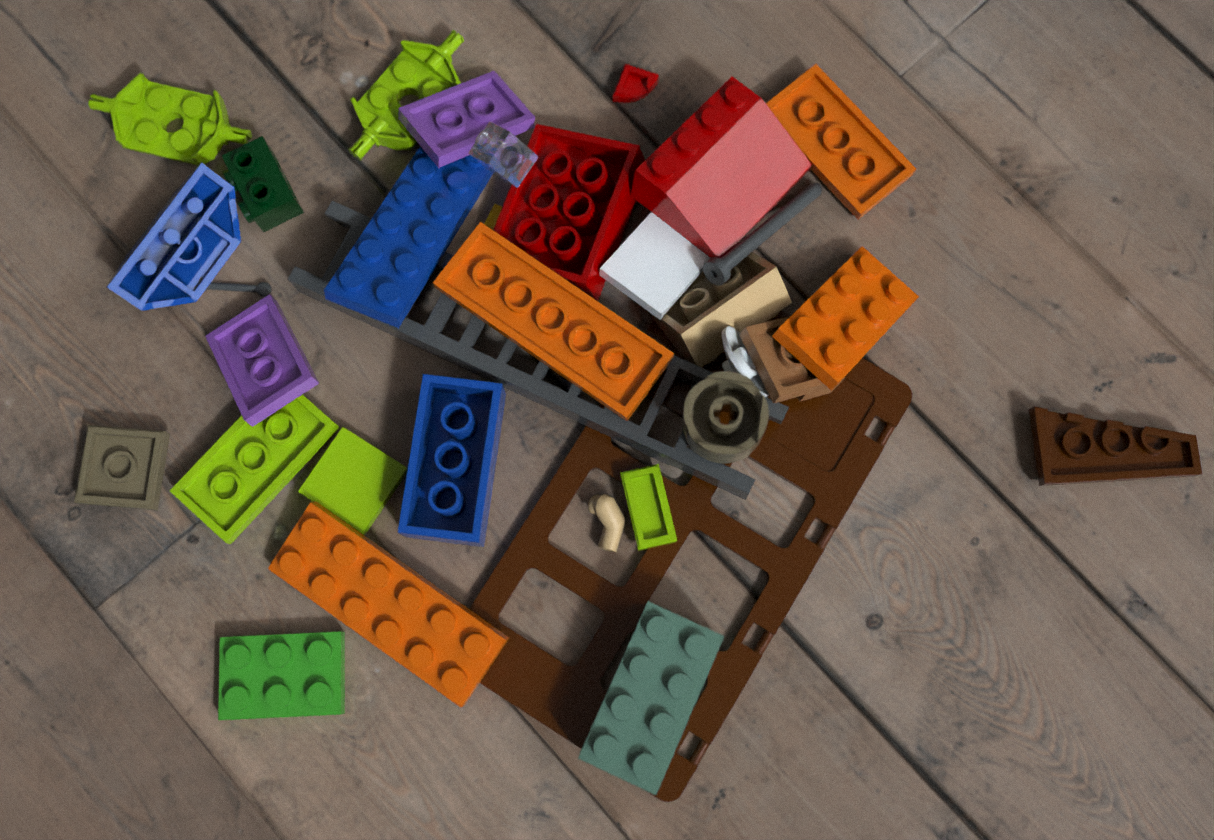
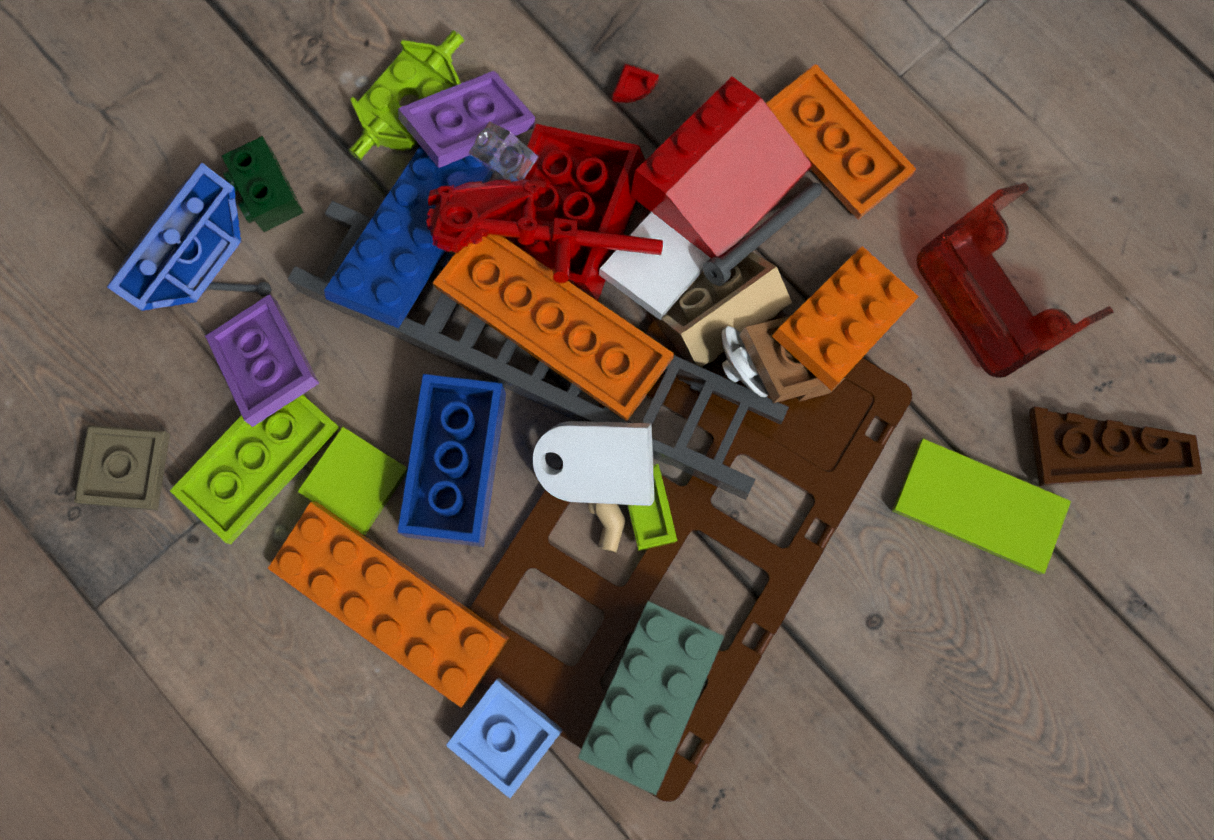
lime plate [89,73,252,166] -> none
bright green plate [218,631,345,720] -> none
dark tan brick [682,371,769,464] -> none
none -> red bar [426,180,663,283]
none -> light blue plate [446,678,563,798]
none -> white tile [533,421,655,506]
none -> lime tile [892,439,1071,575]
none -> clear red windscreen [917,183,1114,378]

